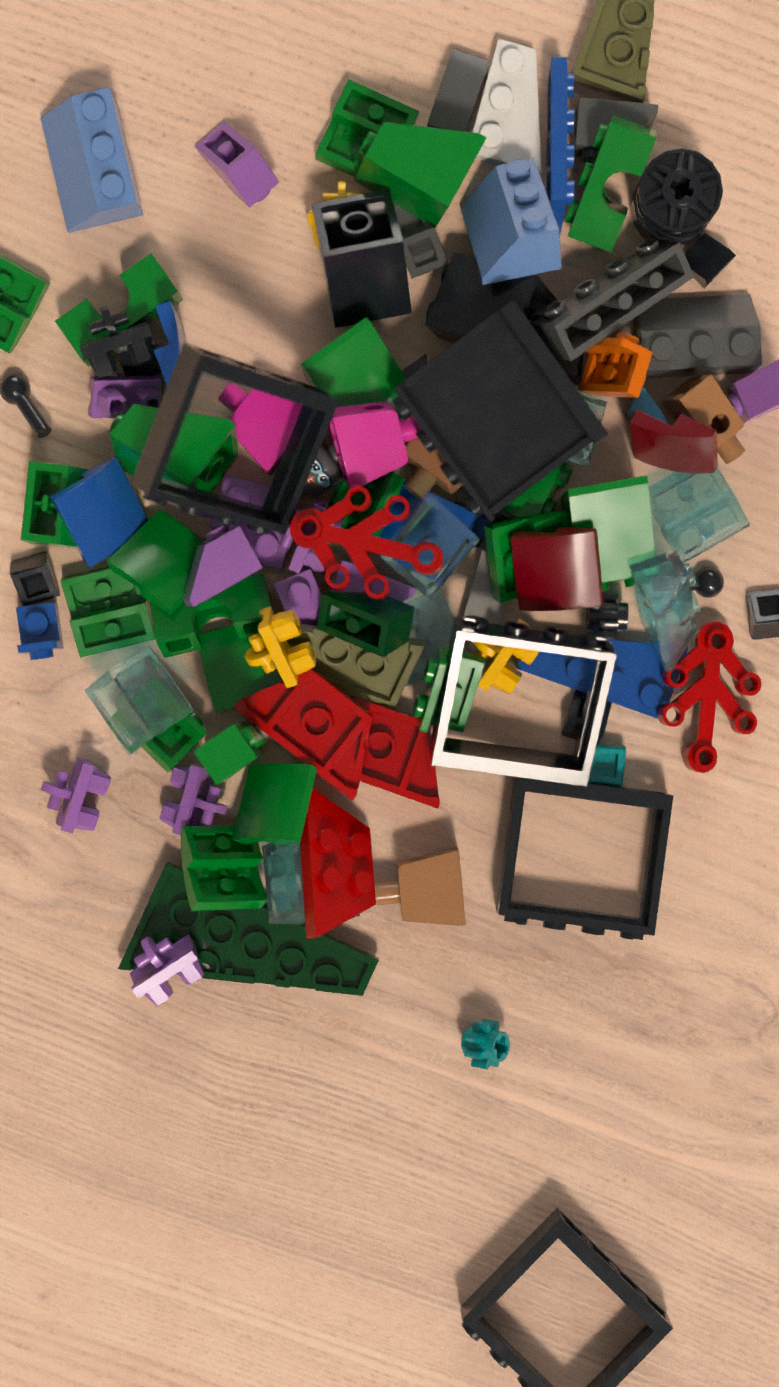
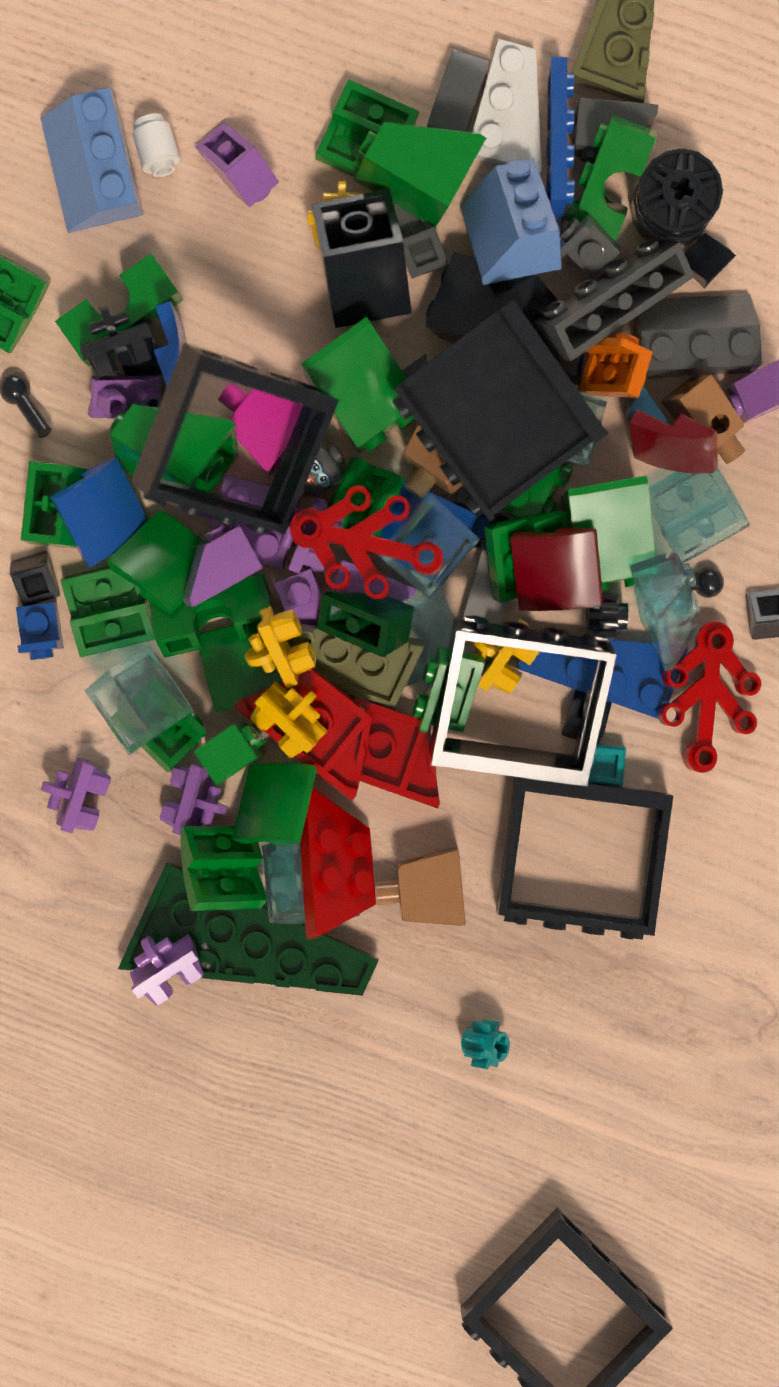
dark pink torso [329,402,421,488] -> none
none -> white brick [132,113,181,177]
none -> yellow hips [250,681,327,757]
none -> dark grey bracket [559,214,621,279]

